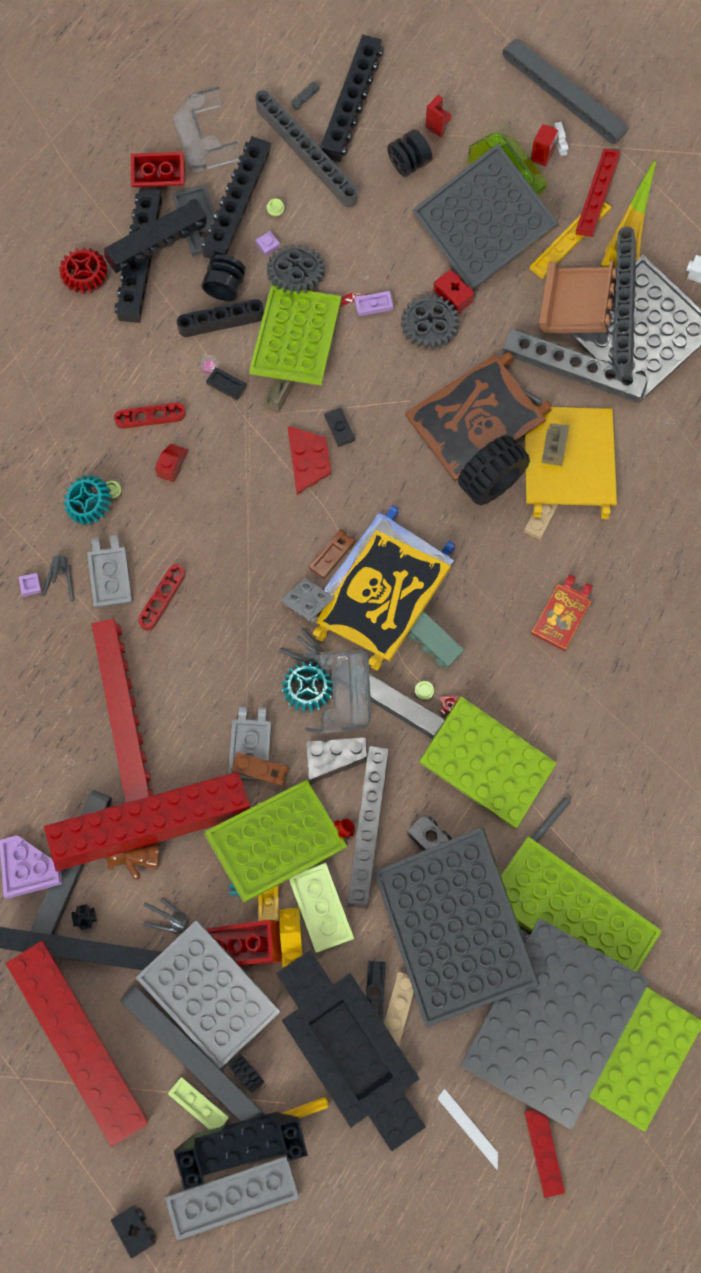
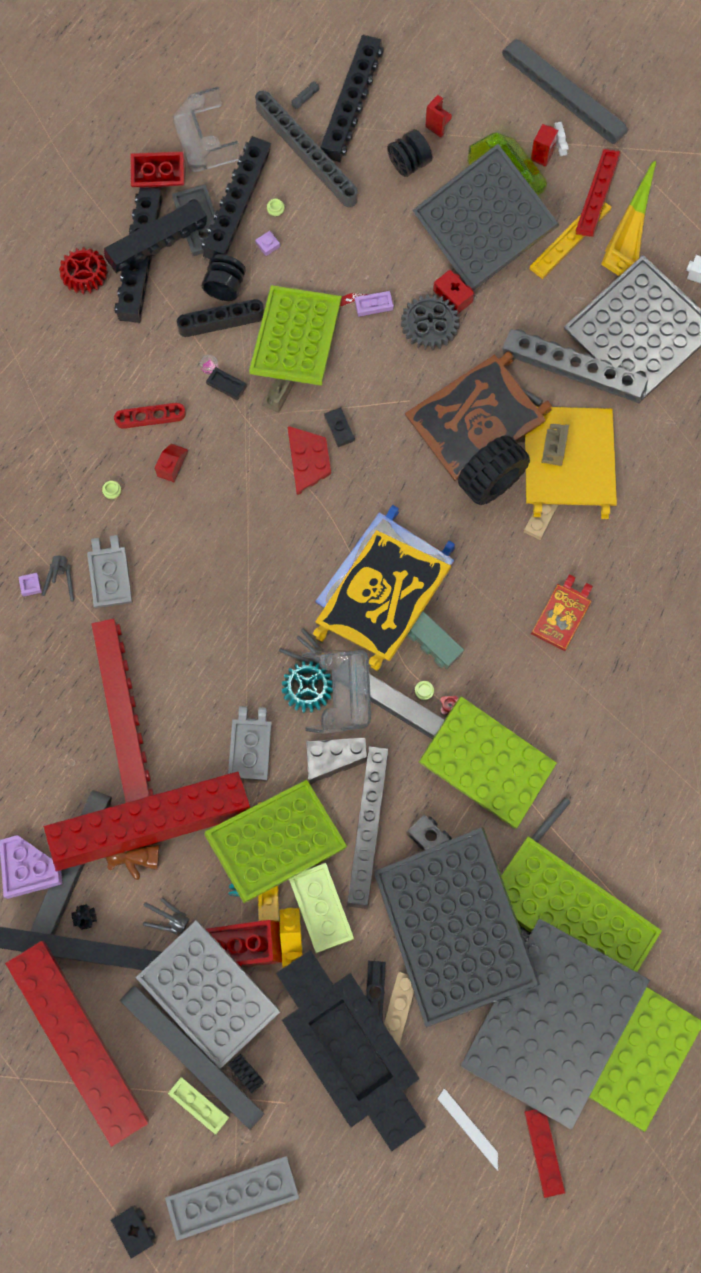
teal gear [63,475,113,525] -> none
red beam [138,564,185,631] -> none
black slope [174,1112,308,1190] -> none
dark orange plate [231,752,289,787] -> none
dark grey gear [267,244,325,295] -> none
light grey hinge [281,578,335,623] -> none
yellow axle [282,1097,329,1119] -> none
dark orange plate [309,529,356,580] -> none
red plate [334,818,355,838] -> none
nougat panel [539,260,617,333] -> none
dark grey beam [614,226,636,376] -> none

